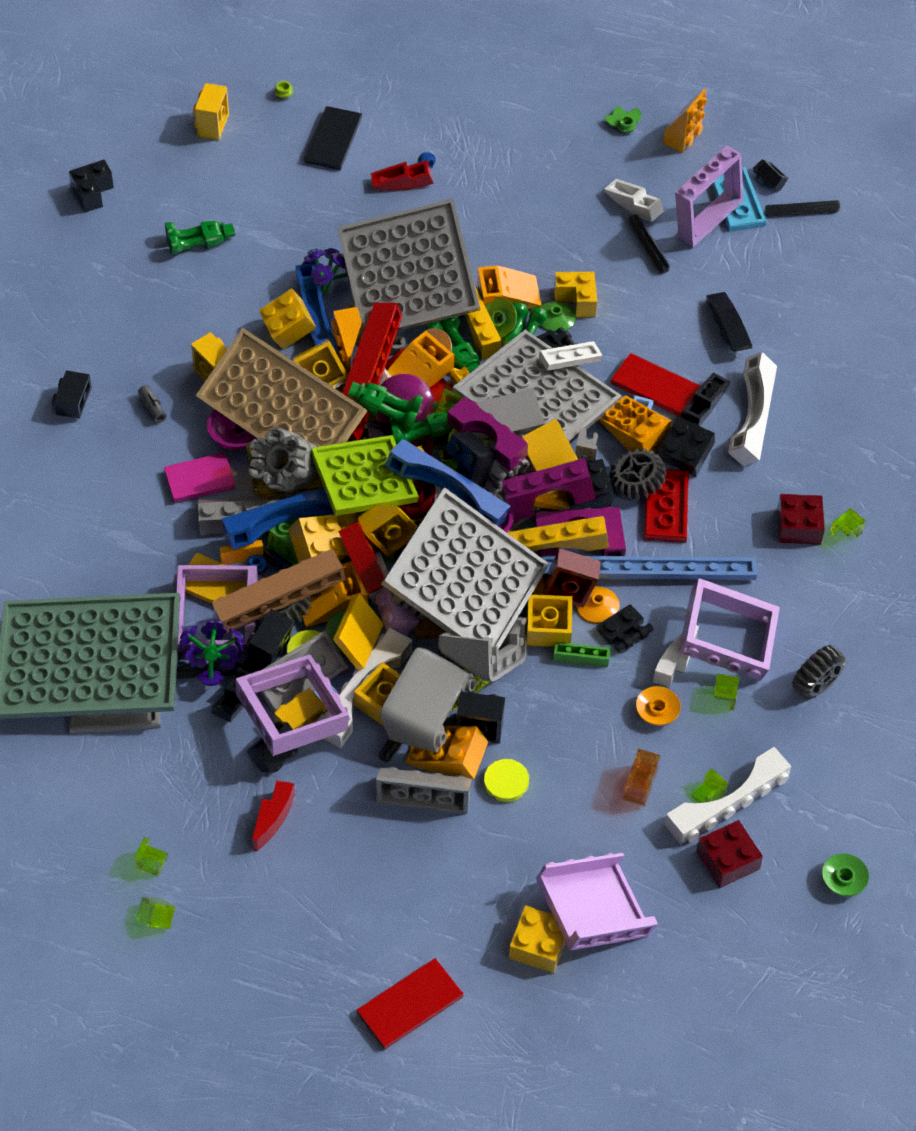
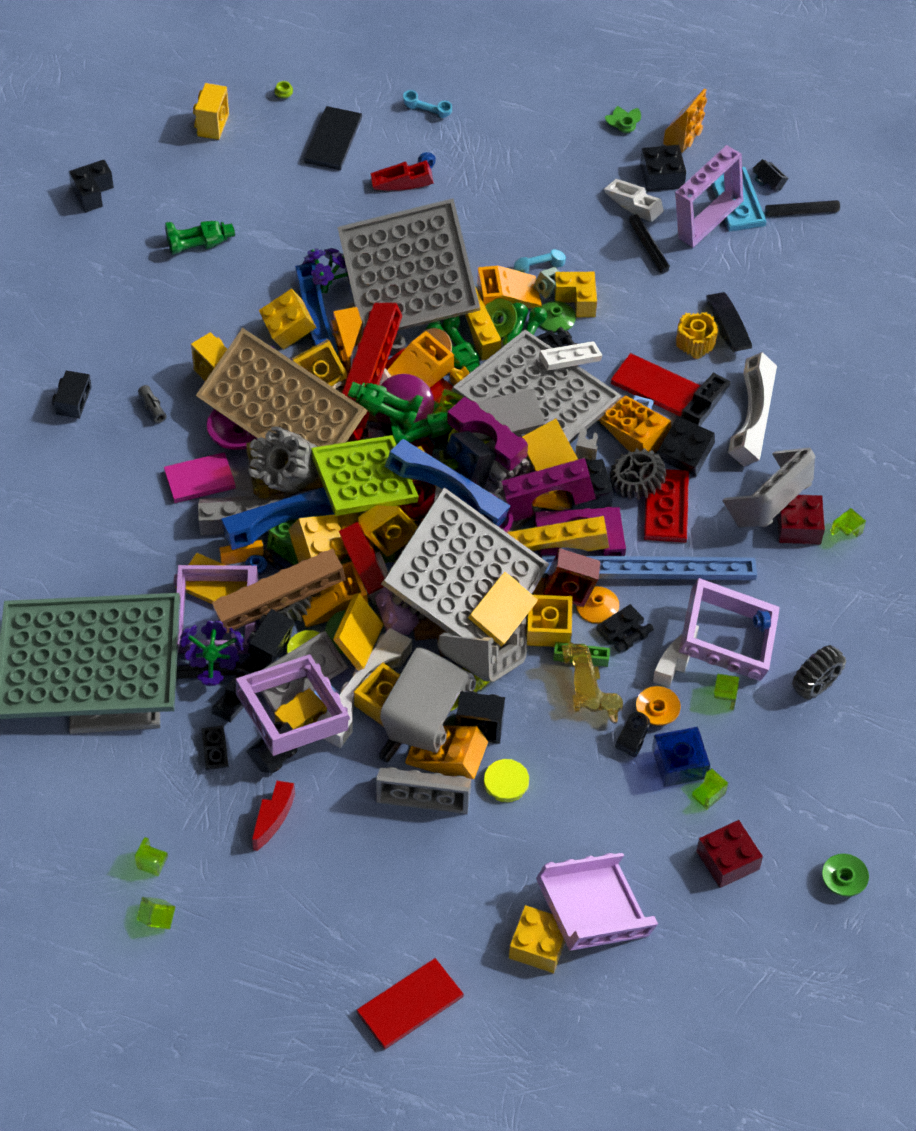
clear orange brick [623,748,660,806] -> none
white arch [664,747,791,845] -> none
none -> black slope [201,725,229,770]
none -> medium azure bar [403,90,452,118]
none -> yellow tile [468,572,538,646]
none -> medium azure bar [514,249,566,274]
none -> sand green bracket [533,267,560,298]
none -> clear yellow animal [562,642,623,724]
none -> black piece [615,712,650,757]
none -> black brick [640,145,686,191]
none -> clear blue brick [652,727,711,787]
none -> yellow brick [676,312,718,359]
none -> light grey windscreen [722,448,815,528]
none -> blue plate [753,610,771,632]

